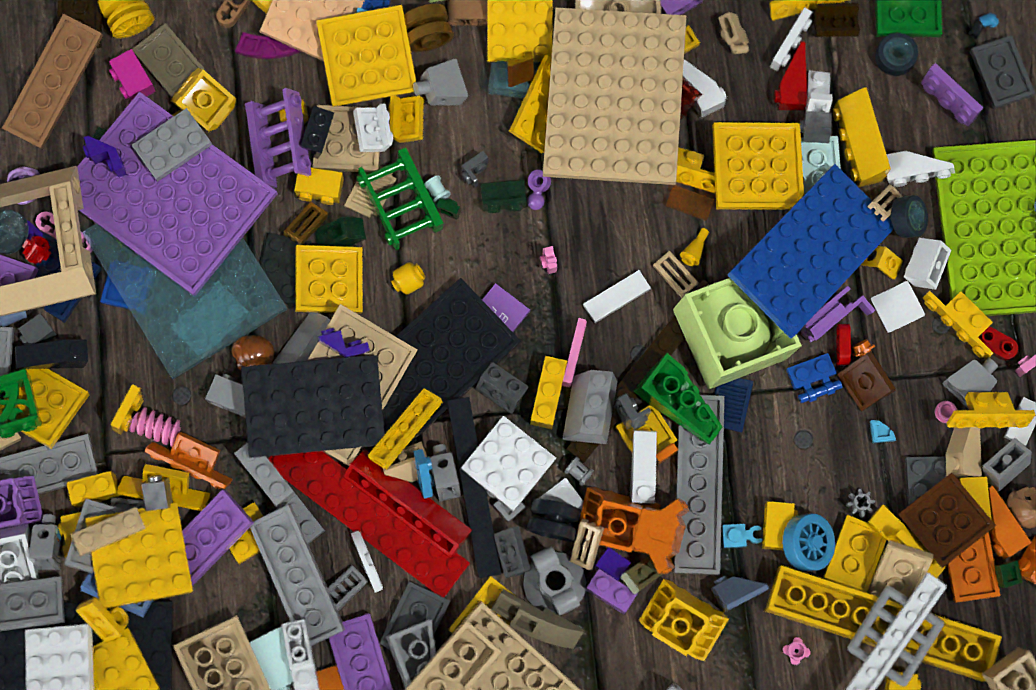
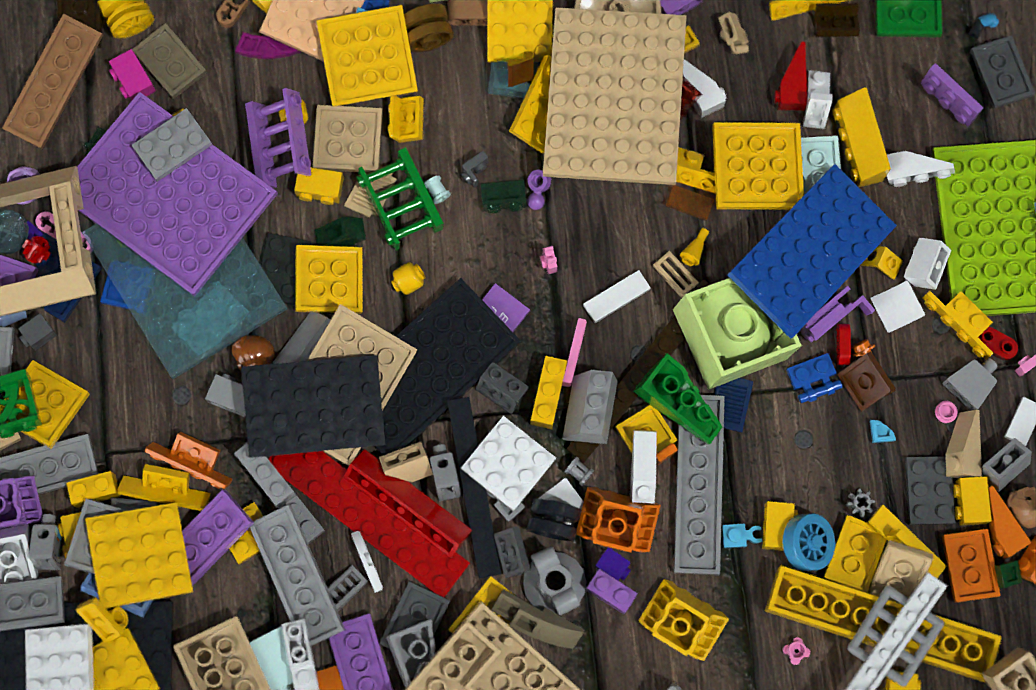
black slope [15,339,88,369] -> none
tan plate [71,507,145,557] -> none
dark purple slope [83,136,127,177] -> none
yellow plate [111,384,144,435] -> none
bright pink piece [130,407,181,447] -> none
flat silver brick [142,475,173,511] -> none
yellow slope [171,68,236,132] -> none
pearl gold tile [284,202,328,245] -> none
black bracket [301,106,334,159] -> none
dark purple slope [317,328,370,358] -> none
white bracket [353,104,393,152] -> none
yellow plate [368,388,443,470] -> none
light grey torso [413,59,468,105] -> none
dark azure plate [413,449,435,499] -> none
dark green plate [437,198,461,220] -> none
tan tile [570,519,604,570] -> none
dark grey bracket [614,394,651,430] -> none
olive plate [621,556,662,595] -> none
orange slope [633,499,689,574] -> none
sand blue slope [711,576,769,613] -> none
white plate [770,8,812,71] -> none
flat silver brick [800,111,832,143] -> none
tan tile [868,184,903,222] -> none
wheel [875,33,919,76] -> none
black wheel [891,195,928,238] -> none
reddish brown plate [898,472,996,568] -> none
yellow bracket [947,392,1036,428] -> none

